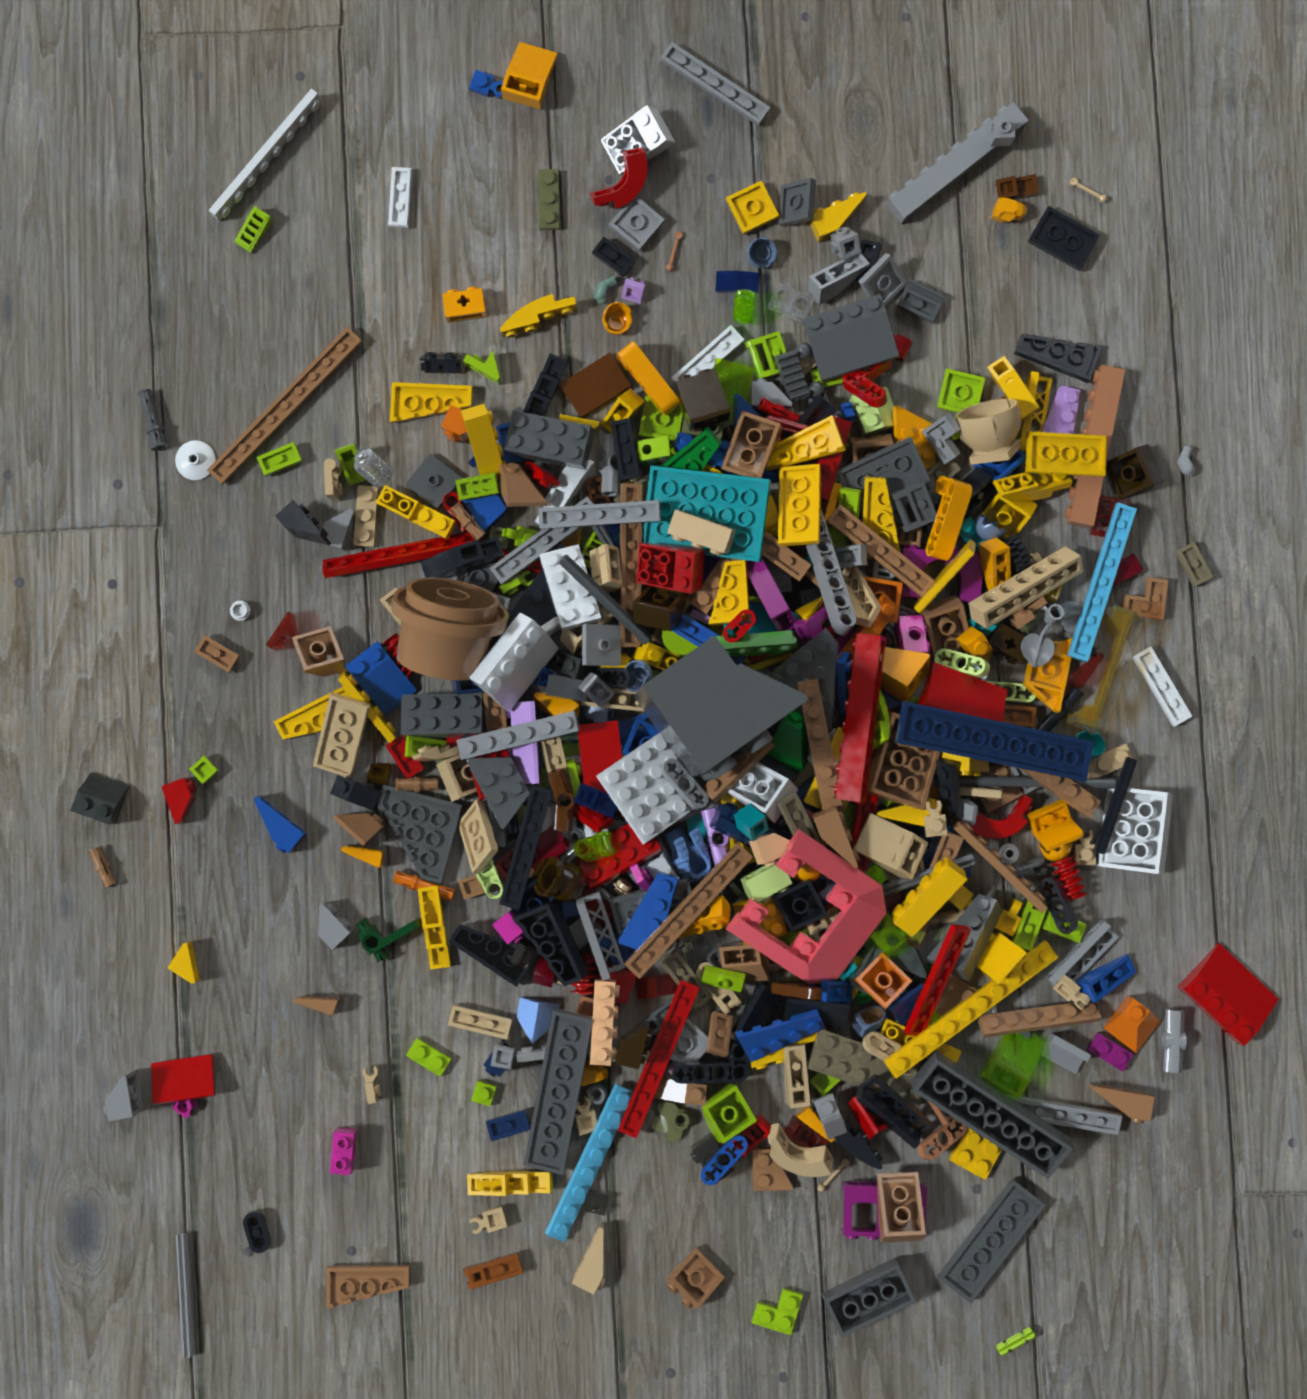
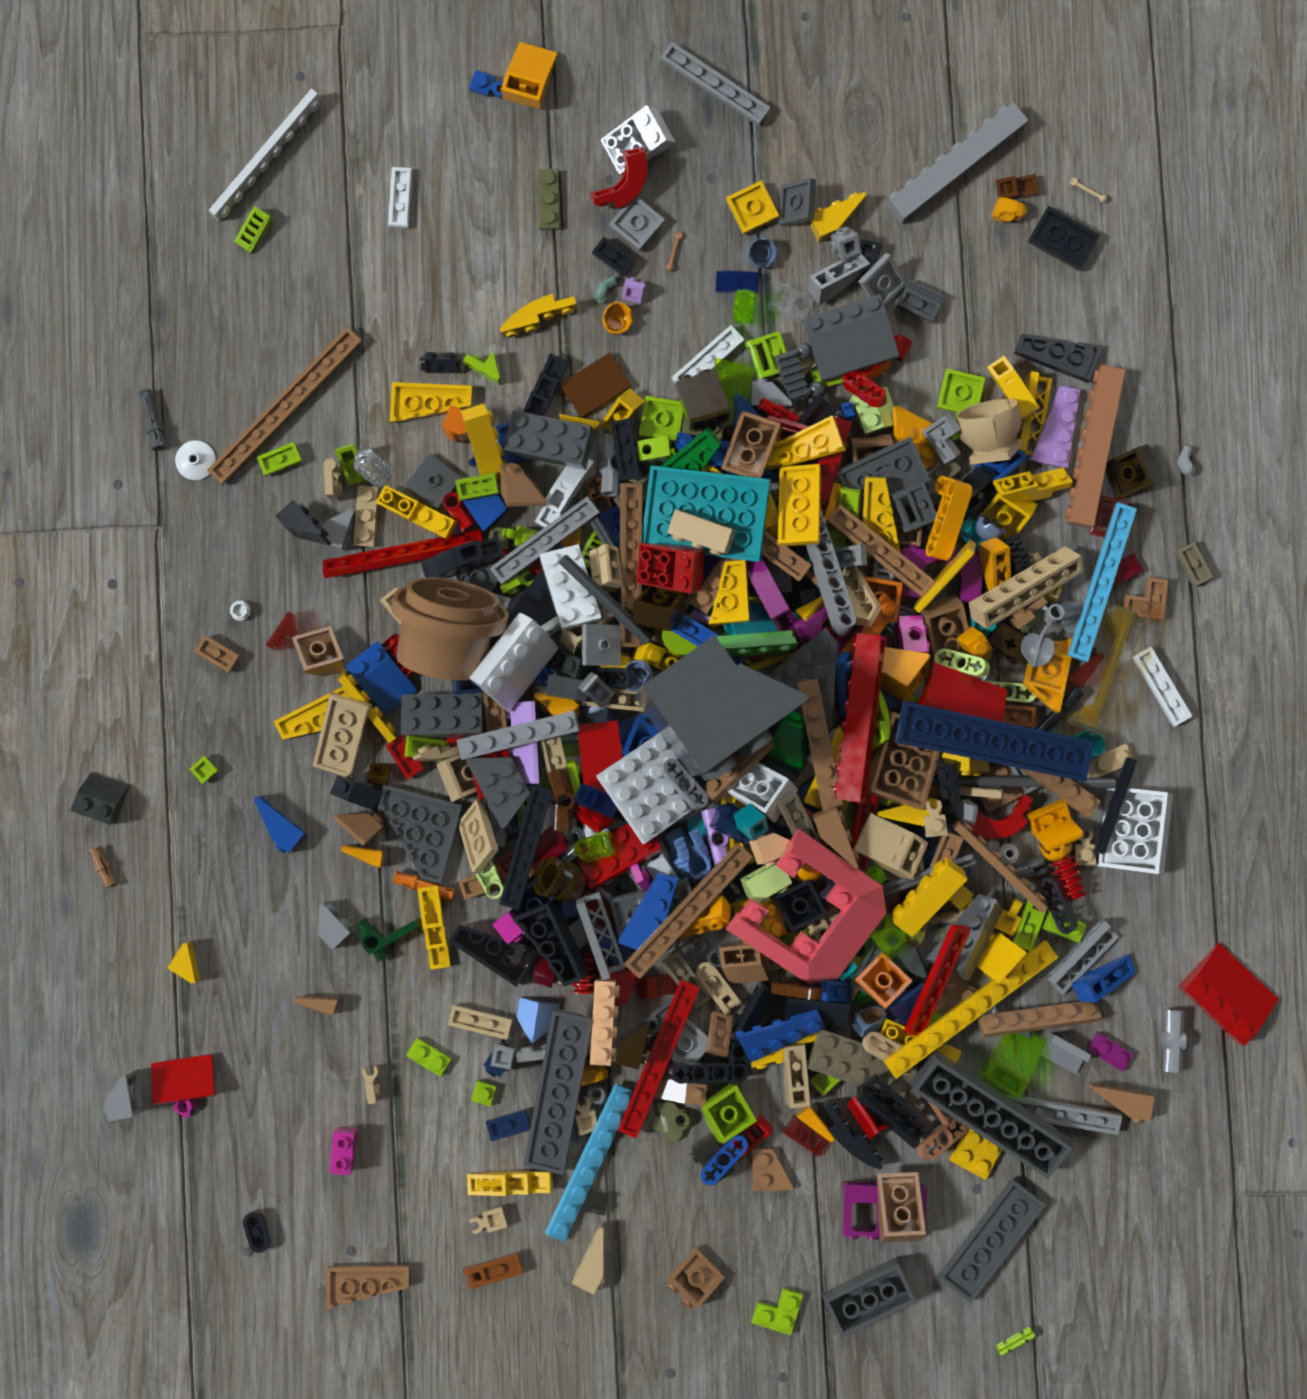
red slope [161,777,196,824] -> none
light grey axle [176,1233,195,1358] -> none
medium nougat pin [395,777,438,793] -> none
light orange brick [442,287,487,322] -> none
medium nougat pin [450,502,486,540] -> none
red slope [524,462,560,488] -> none
light grey plate [538,500,661,529] -> none
nougat plate [576,995,594,1017] -> none
tan plate [613,878,633,895] -> none
light orange beam [615,341,681,416] -> none
lime plate [701,965,745,992] -> none
red beam [723,609,757,643] -> none
tan arch [768,1123,834,1177] -> none
light grey slope [813,1093,847,1140] -> none
tan hinge [817,1158,850,1192] -> none
light grey brick [990,117,1015,146] -> none
yellow tile [1025,431,1107,477] -> none
tan plate [1053,975,1091,1010] -> none
orange slope [1103,996,1161,1053] -> none

